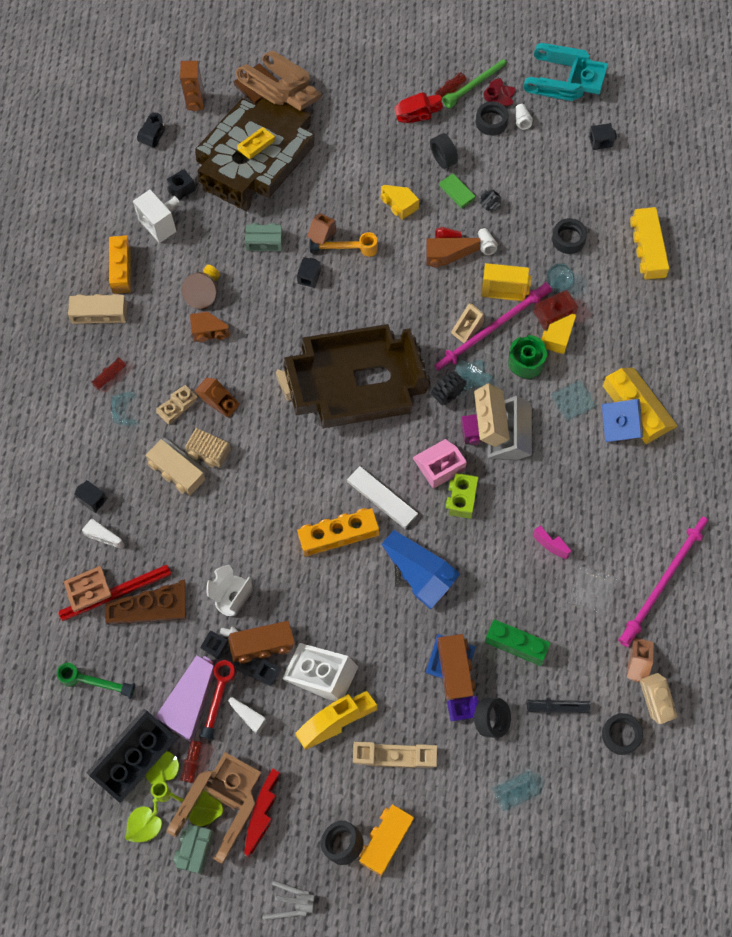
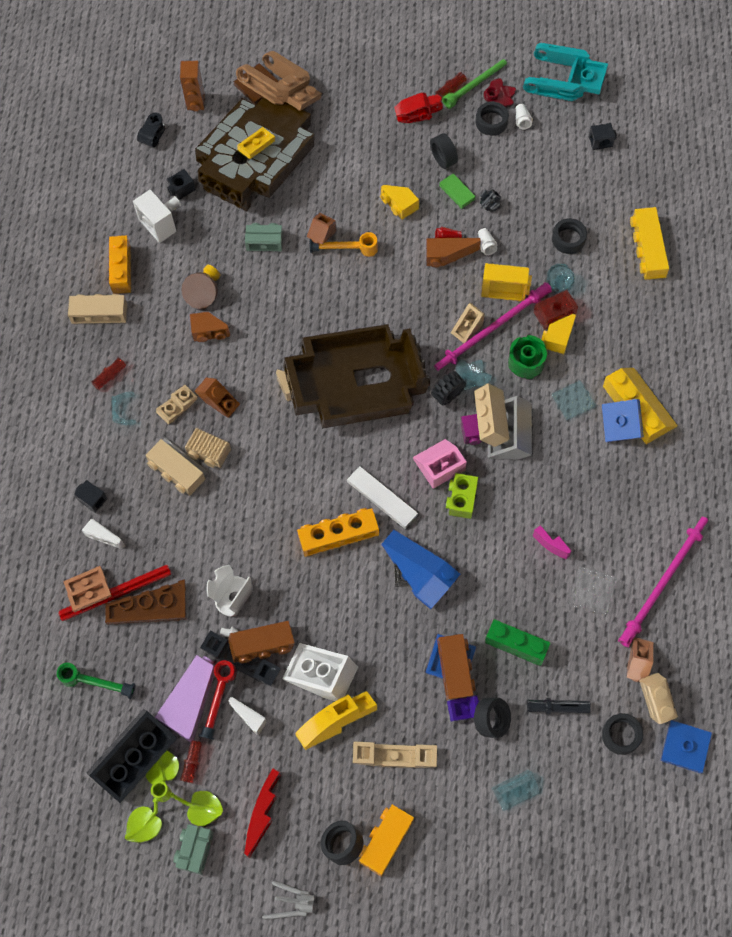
medium nougat plate [167,752,261,864] -> none
black brick [297,257,321,288] -> none
none -> blue plate [660,720,712,774]

